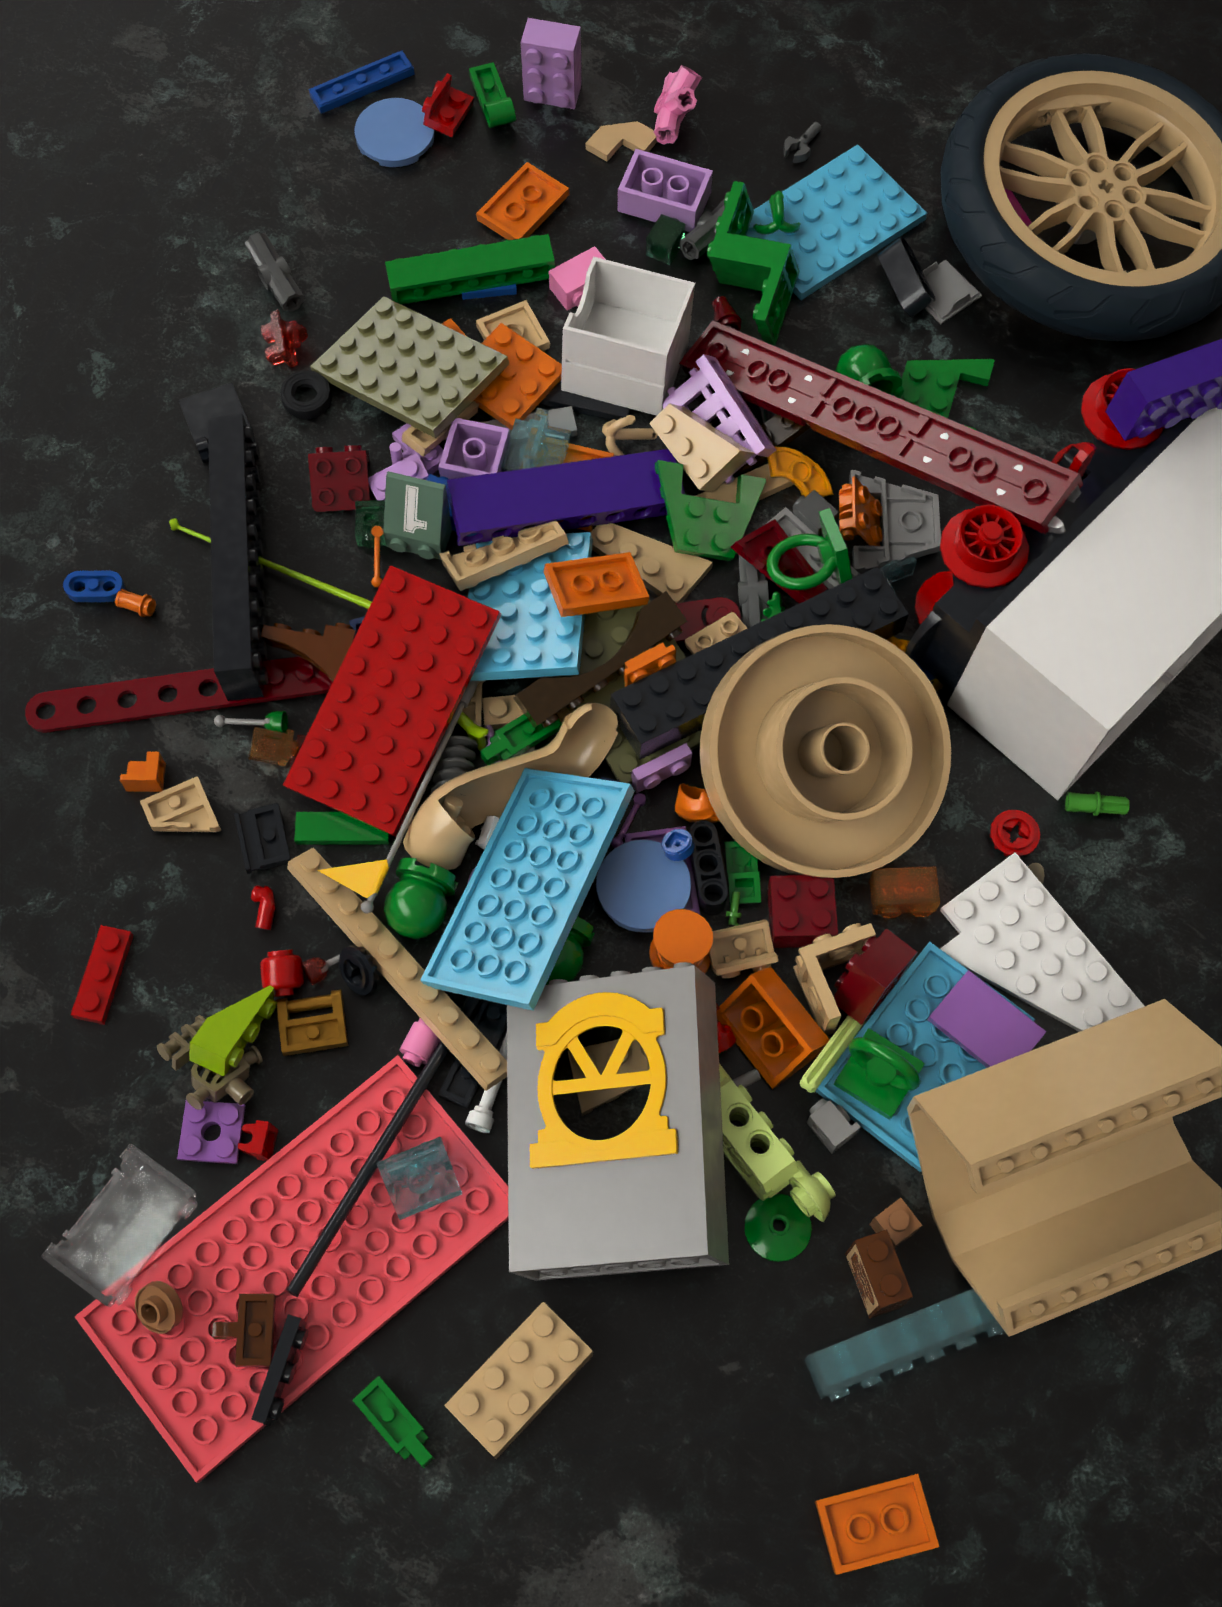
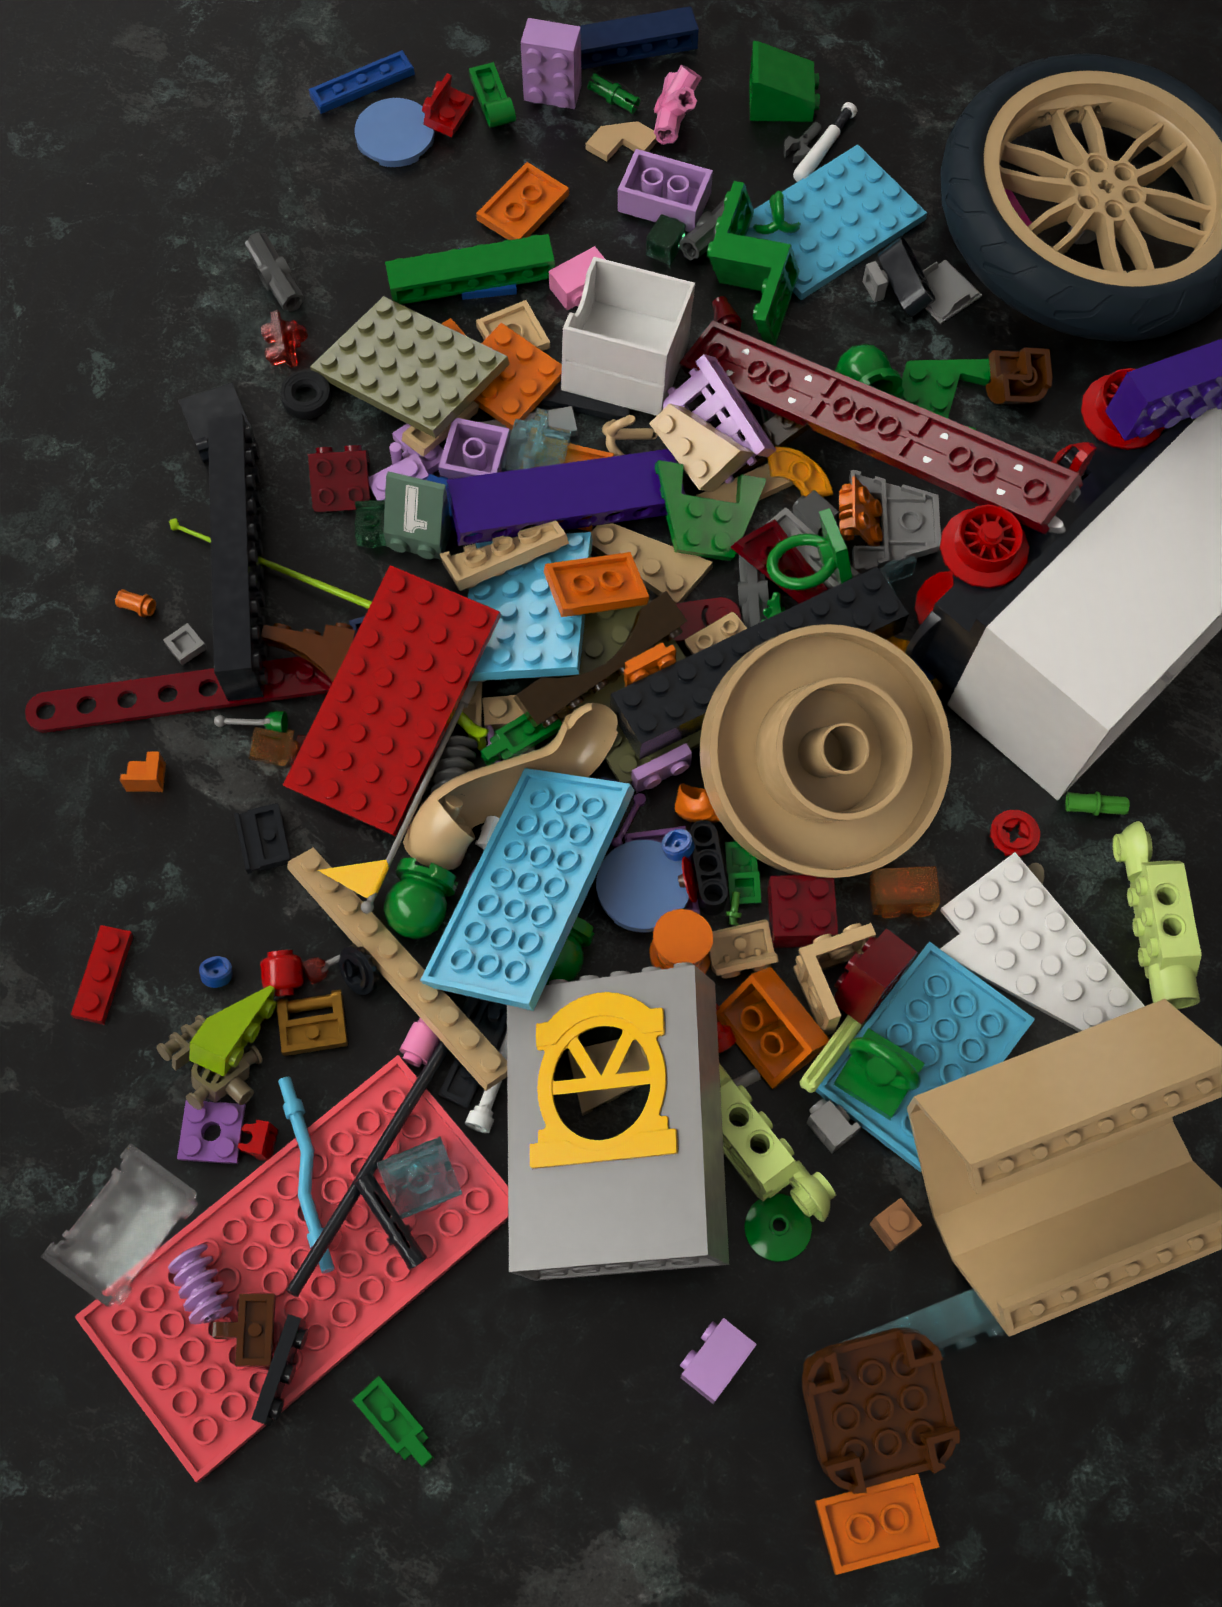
blue plate [63,570,125,602] -> none
medium nougat plate [135,1281,183,1334] -> none
tan wing [140,776,221,832] -> none
red arm [251,885,275,930] -> none
green tile [294,812,389,845] -> none
orange hinge [371,526,383,588] -> none
tan brick [444,1302,593,1459] -> none
reddish brown brick [845,1229,913,1319] -> none
medium lavender tile [927,970,1046,1068] -> none
none -> light grey plate [163,623,207,666]
none -> lavender piece [168,1244,233,1325]
none -> blue tile [199,956,233,988]
none -> medium azure bar [278,1076,335,1274]
none -> black pin [353,1171,427,1270]
none -> dark blue brick [580,6,699,69]
none -> green pin [587,74,641,114]
none -> red piece [678,856,697,903]
none -> lavender brick [680,1318,757,1404]
none -> green slope [749,41,820,122]
none -> white piece [793,102,857,182]
none -> reddish brown plate [802,1327,960,1494]
none -> light grey plate [862,261,889,302]
none -> reddish brown brick [985,348,1052,406]
none -> yellowish green brick [1113,821,1202,1009]

